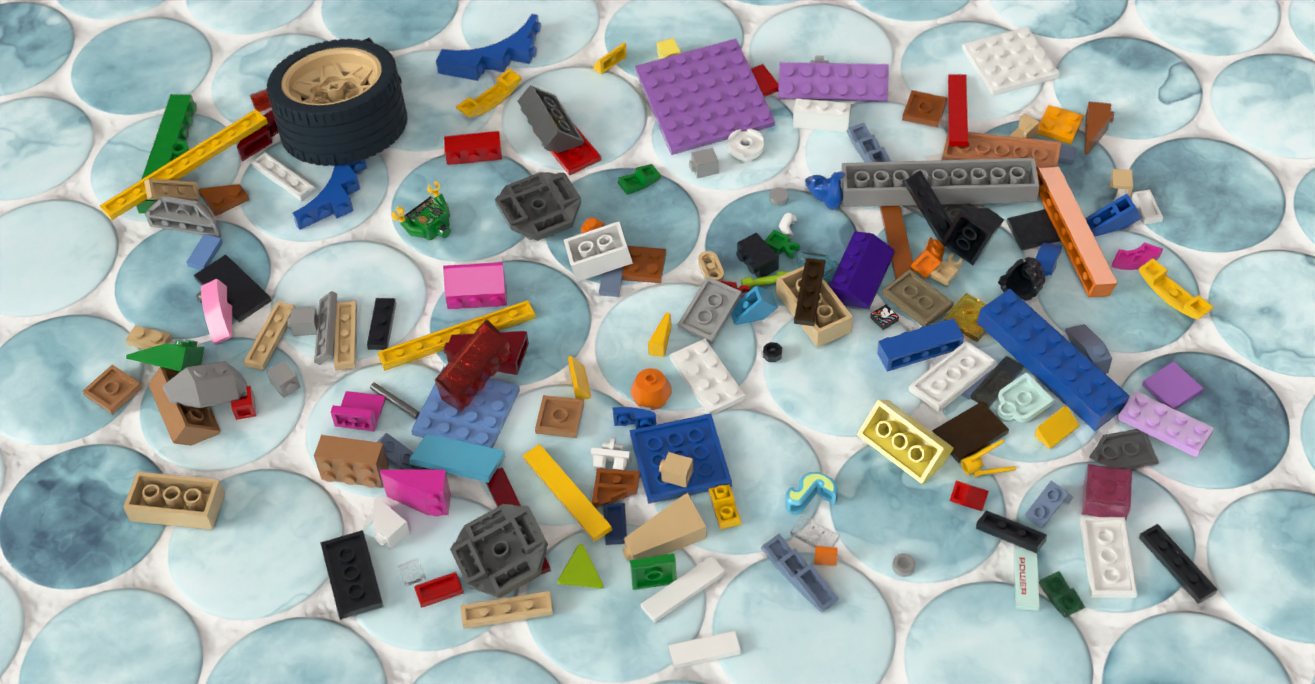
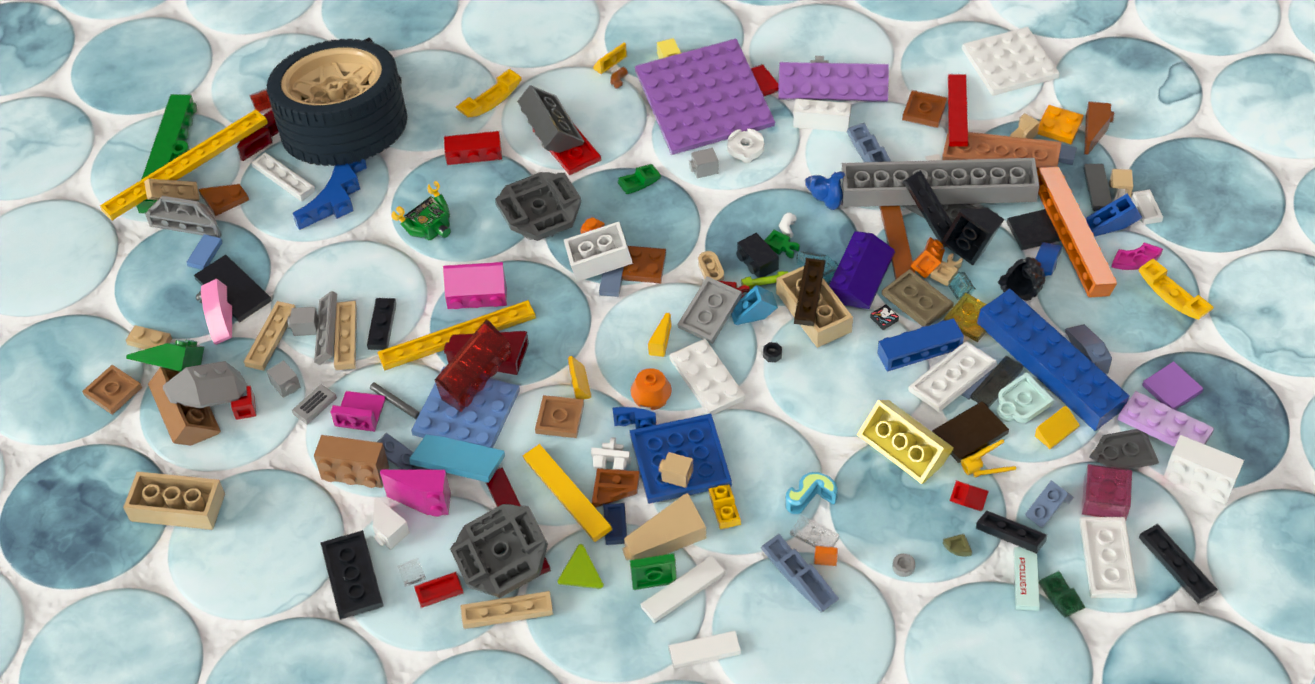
blue arch [436,14,541,81] -> none
light grey tile [770,187,789,206] -> none
none -> light grey tile [292,384,337,425]
none -> dark orange arm [610,67,628,89]
none -> olive tile [943,534,972,557]
none -> clear light blue tile [948,272,976,300]
none -> dark grey tile [1083,164,1112,211]
none -> white brick [1163,435,1244,504]

